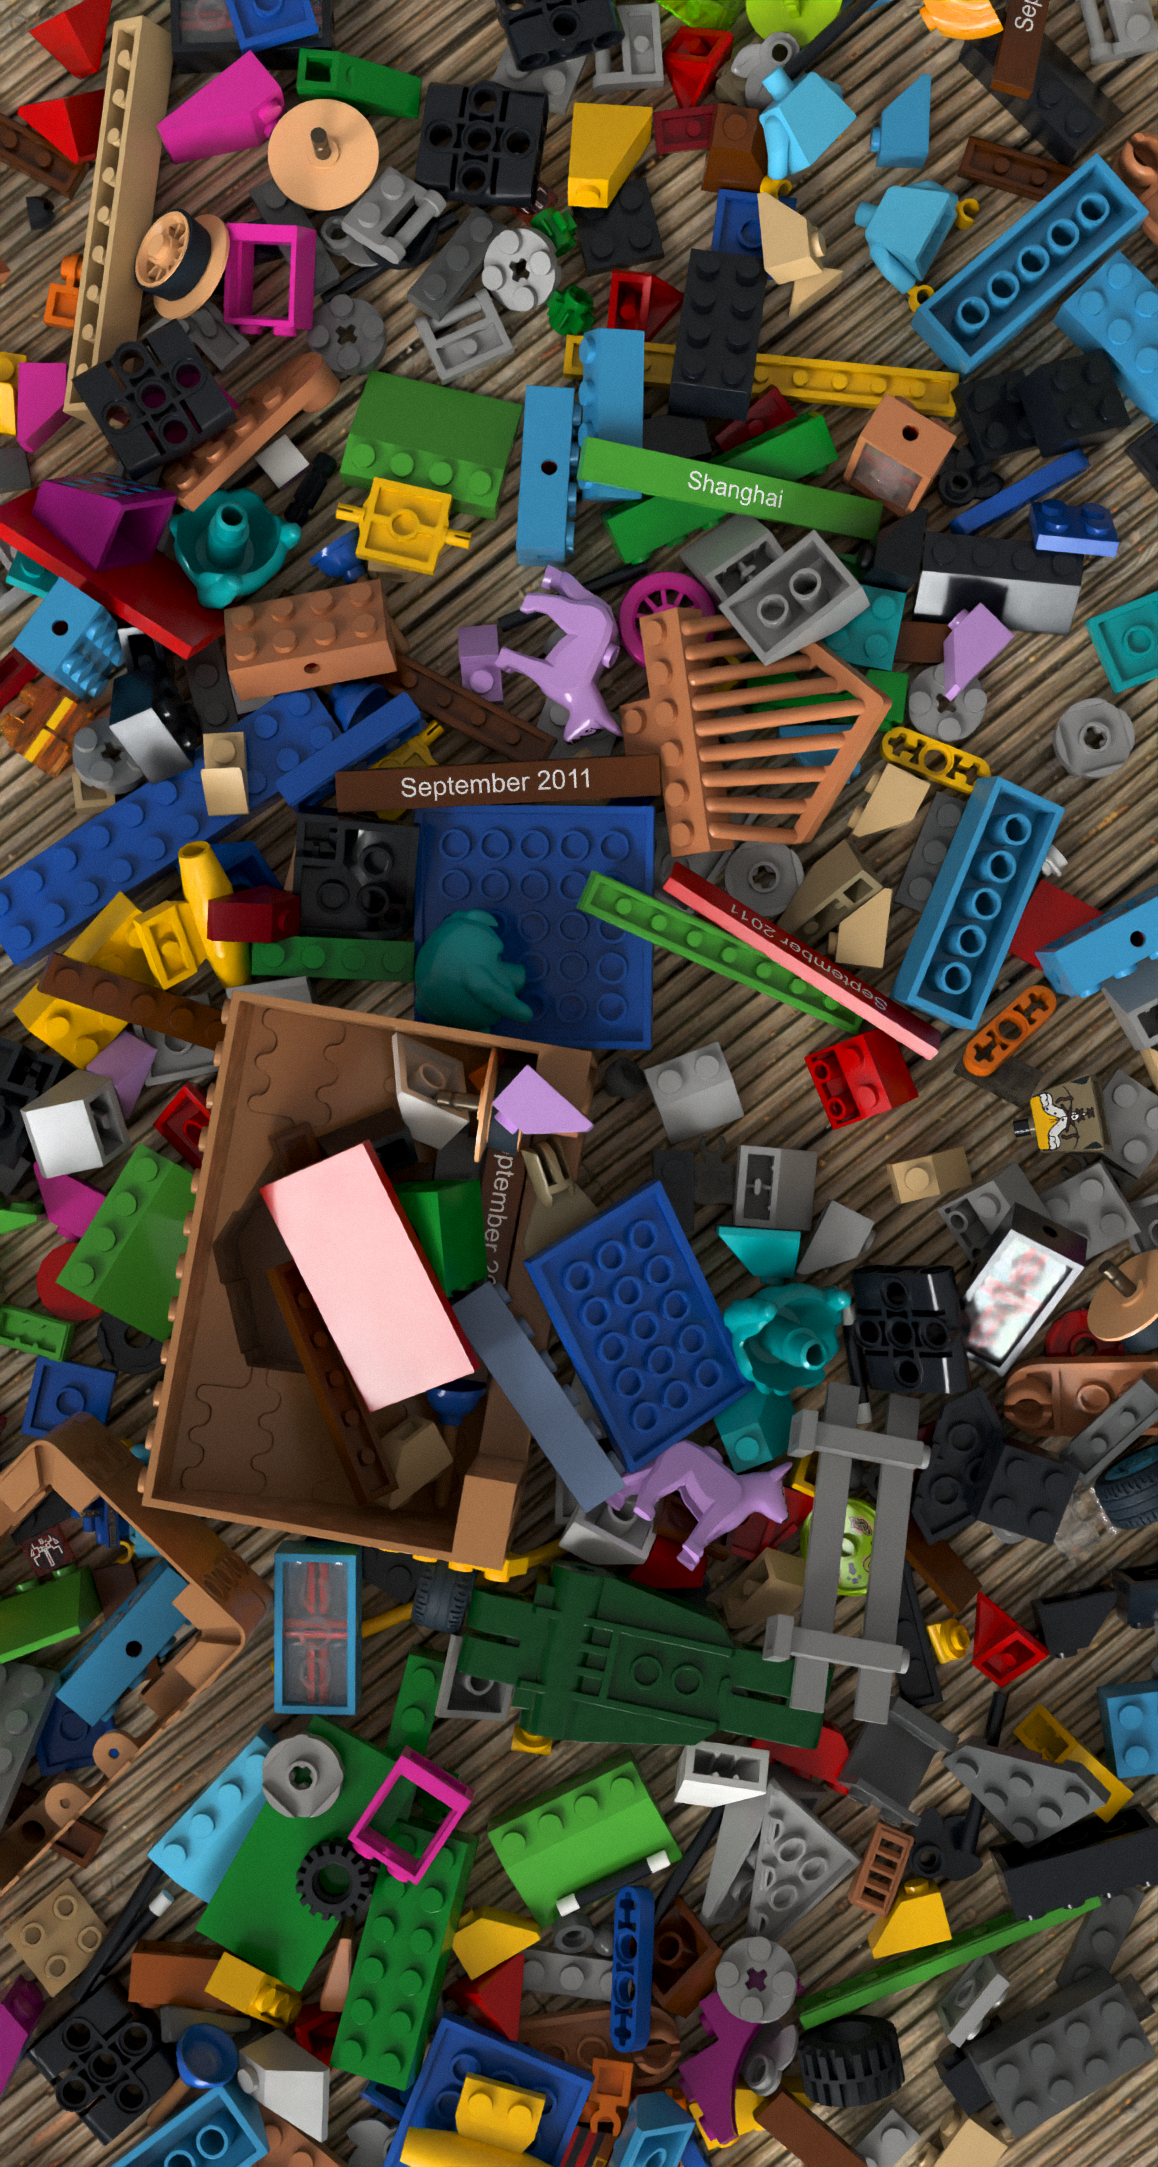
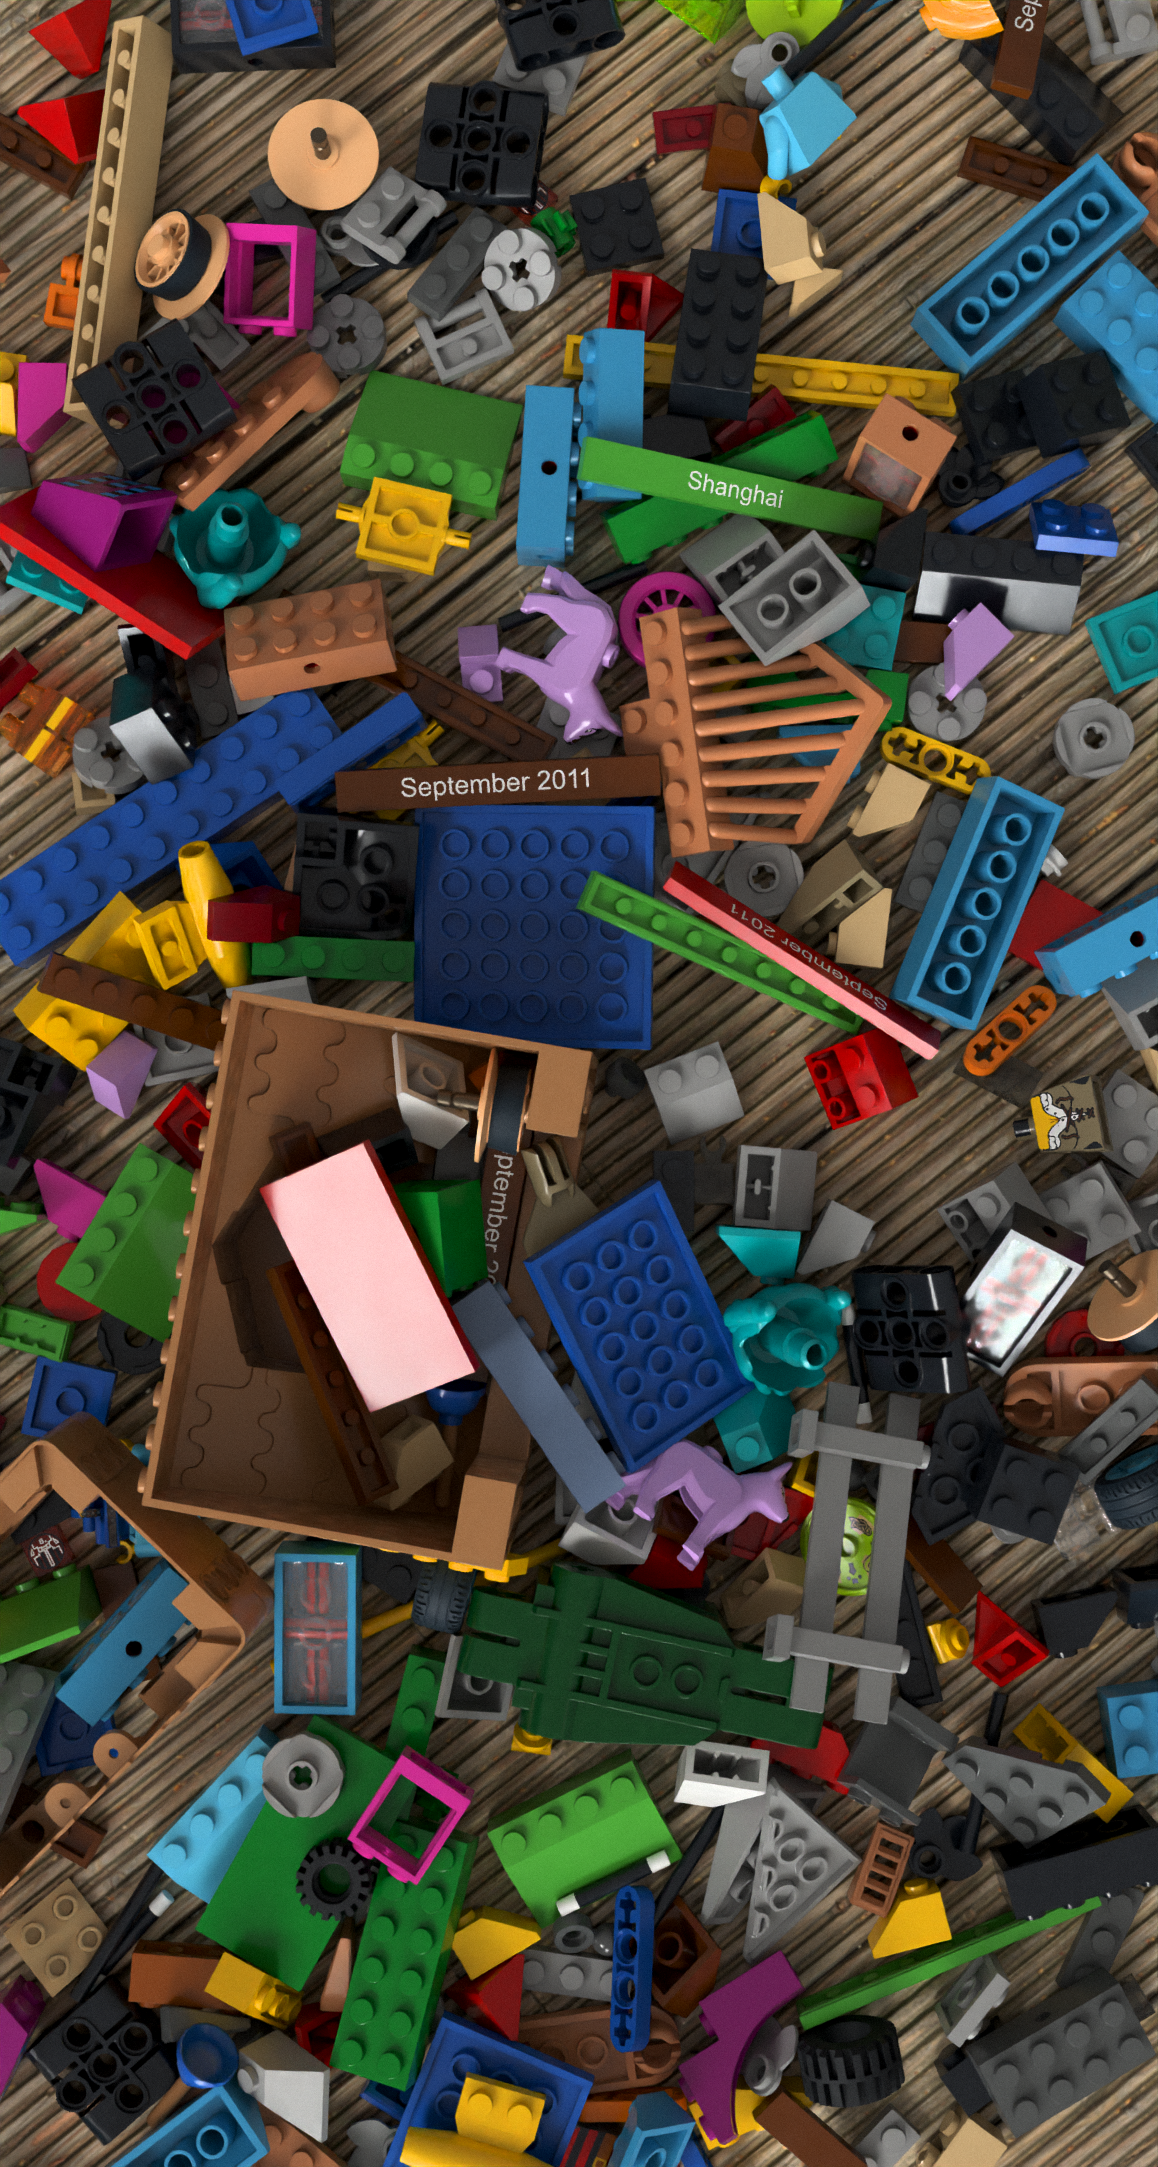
dark azure brick [12,577,125,704] -> none
light grey slope [20,1069,132,1178] -> none
black hinge [26,196,56,230] -> none
dark pink slope [156,50,287,165] -> none
tan slope [201,732,250,816] -> none
white tile [254,434,311,492] -> none
black axle [284,452,337,528] -> none
green slope [296,48,422,119] -> none
blue piece [309,527,410,654] -> none
blue piece [315,681,387,733] -> none
teal piece [414,909,533,1034] -> none
lavender slope [492,1064,595,1135] -> none
green gear [546,286,596,337] -> none
yellow slope [568,102,653,208] -> none
orange plate [588,2055,634,2136] -> none
light grey plate [592,3,664,95] -> none
red slope [662,26,734,109] -> none
light grey plate [715,1936,798,2023] -> none
medium azure torso [854,180,979,312] -> none
dark azure slope [870,74,931,169] -> none
tan slope [886,1146,973,1204] -> none

